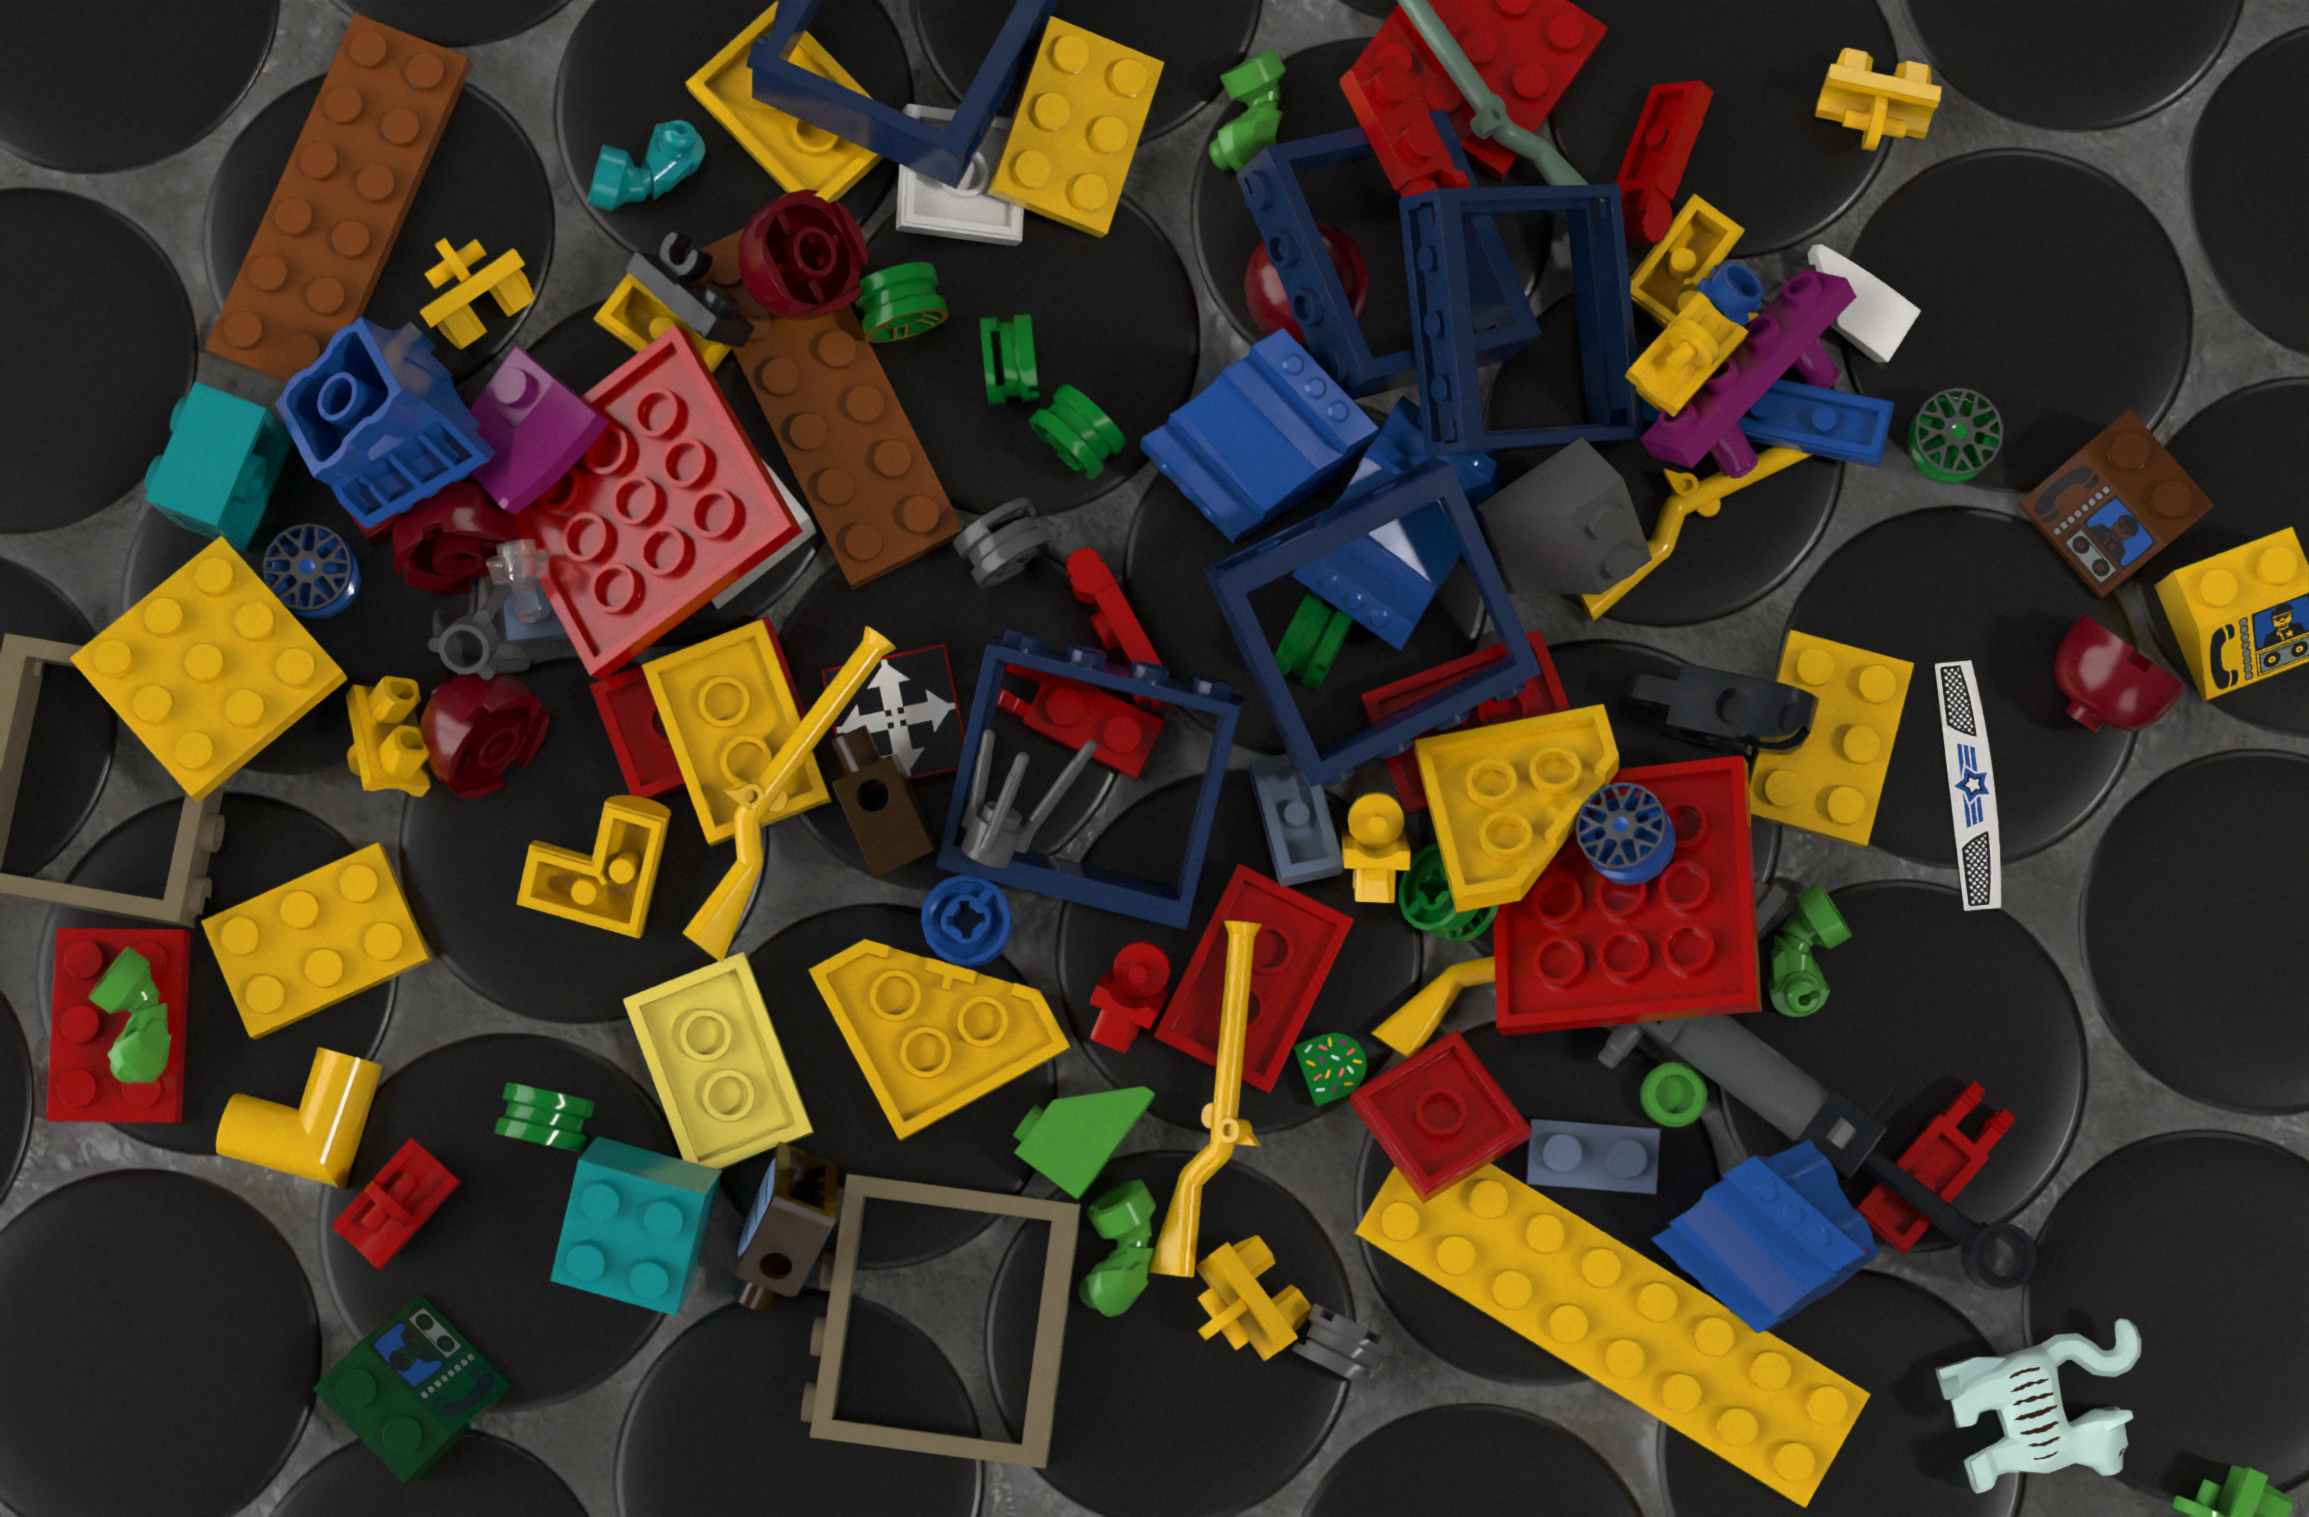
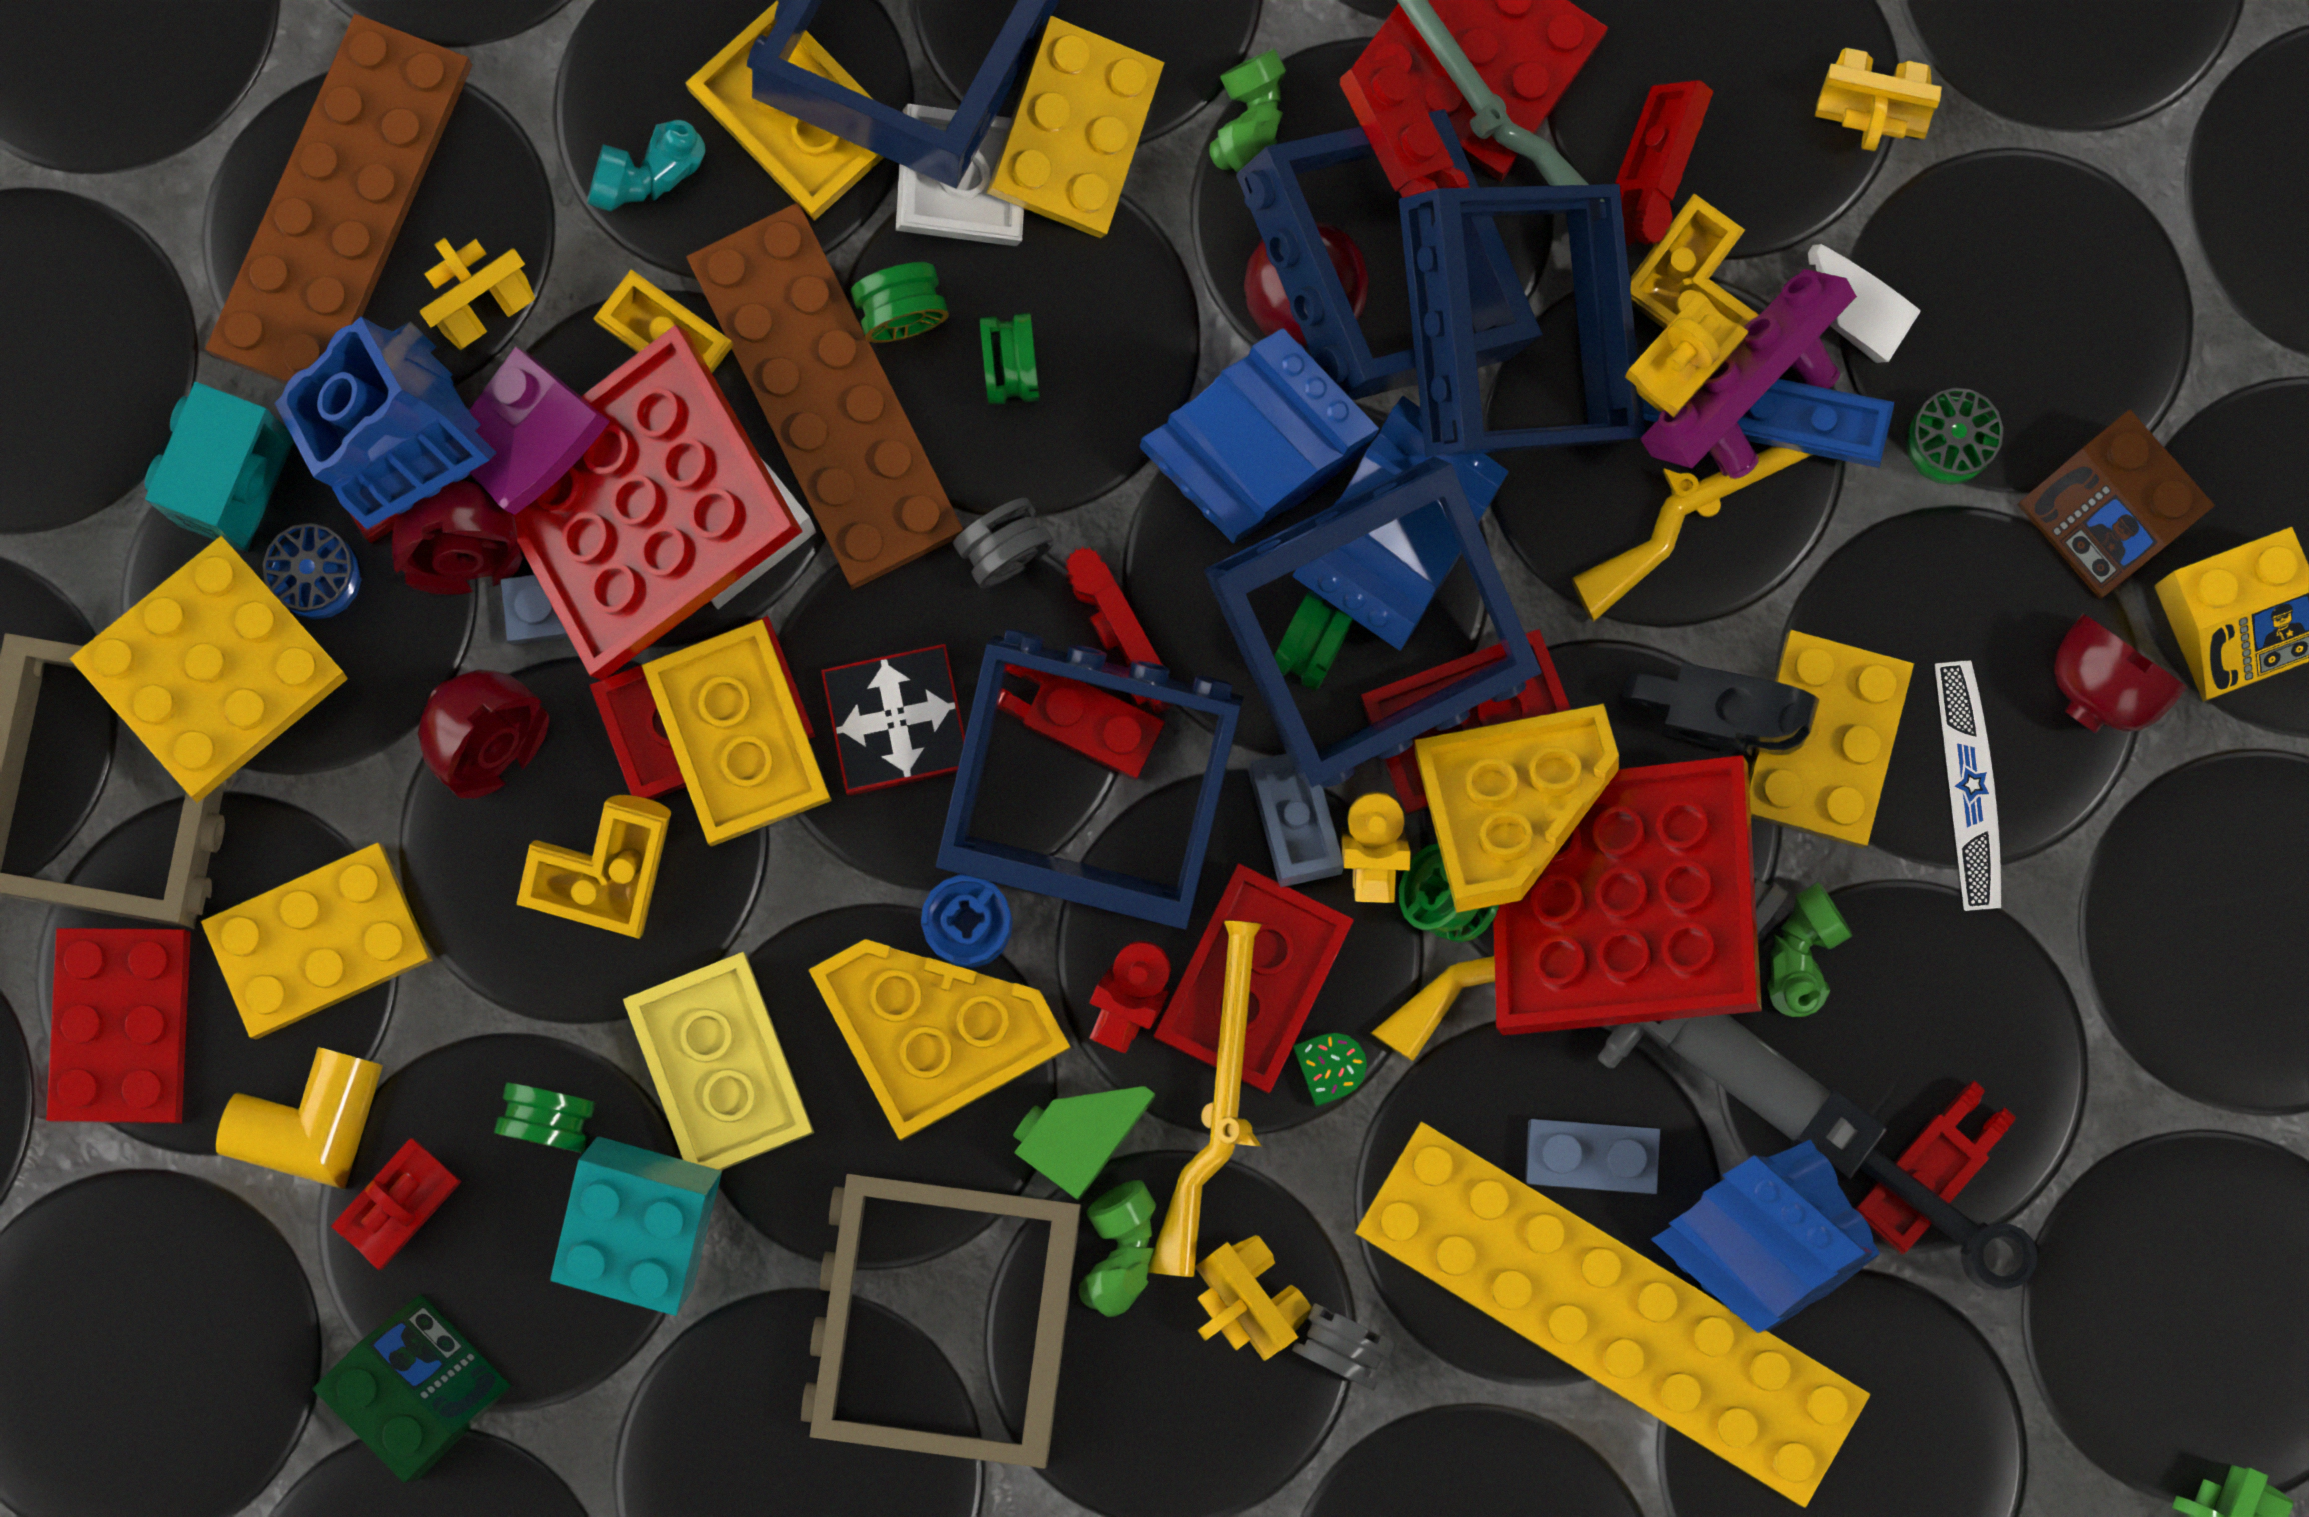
bright green arm [88,946,172,1084] -> none
yellow hips [345,676,431,797] -> none
dark grey plant [428,573,530,680] -> none
clear plate [485,539,551,623] -> none
black plate [626,231,755,348] -> none
yellow piece [682,626,896,963] -> none
dark brown torso [733,1141,839,1311] -> none
dark red cylinder [738,189,868,321] -> none
dark brown torso [831,725,941,878] -> none
dark grey plant [960,729,1097,869] -> none
green wheel [1029,383,1127,481] -> none
red tile [1349,1030,1532,1204] -> none
dark grey slope [1476,436,1653,595] -> none
blue wheel [1575,782,1676,886] -> none
bright green tile [1640,1062,1707,1128] -> none
blue plate [1697,262,1764,327] -> none
light aqua animal [1935,1319,2141,1494] -> none

